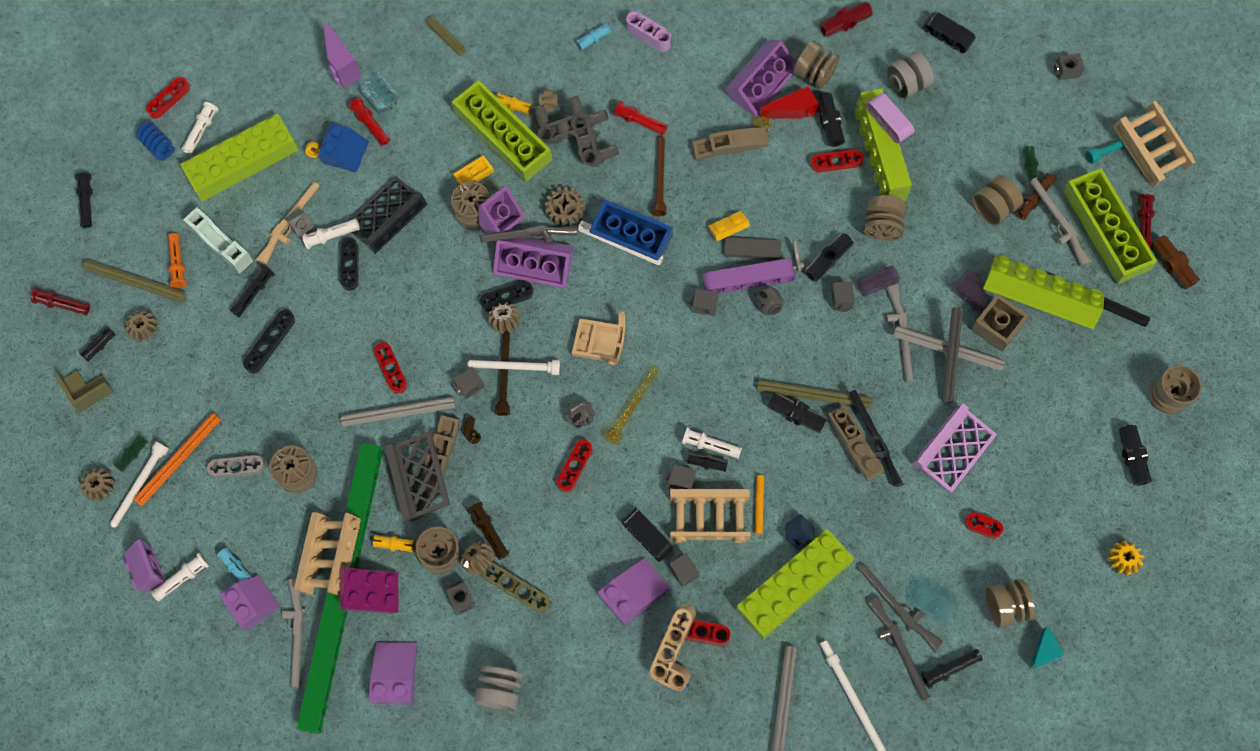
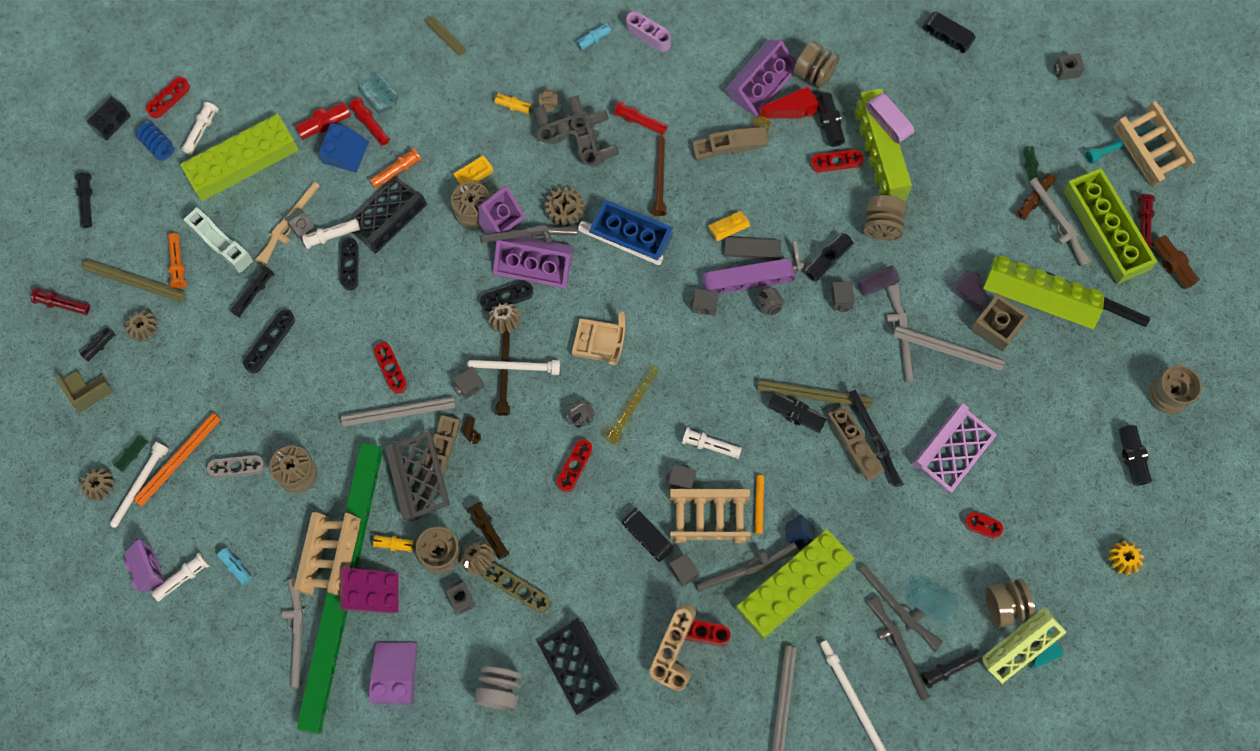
medium lavender slope [220,575,280,631] -> none
yellow hinge [306,141,321,158] -> none
medium lavender slope [323,22,362,89] -> none
lime brick [452,80,553,182] -> none
medium lavender slope [598,558,670,627] -> none
black pin [687,452,728,472] -> none
dark red piece [819,1,873,37] -> none
light grey wheel [886,51,934,99] -> none
dark grey axle [942,307,963,403] -> none
dark tan wheel [972,175,1023,225] -> none
none -> black brick [86,96,131,141]
none -> red piece [295,102,351,140]
none -> orange pin [369,147,422,189]
none -> black fence [538,618,621,715]
none -> dark grey piece [696,542,800,593]
none -> yellowish green fence [982,607,1067,684]

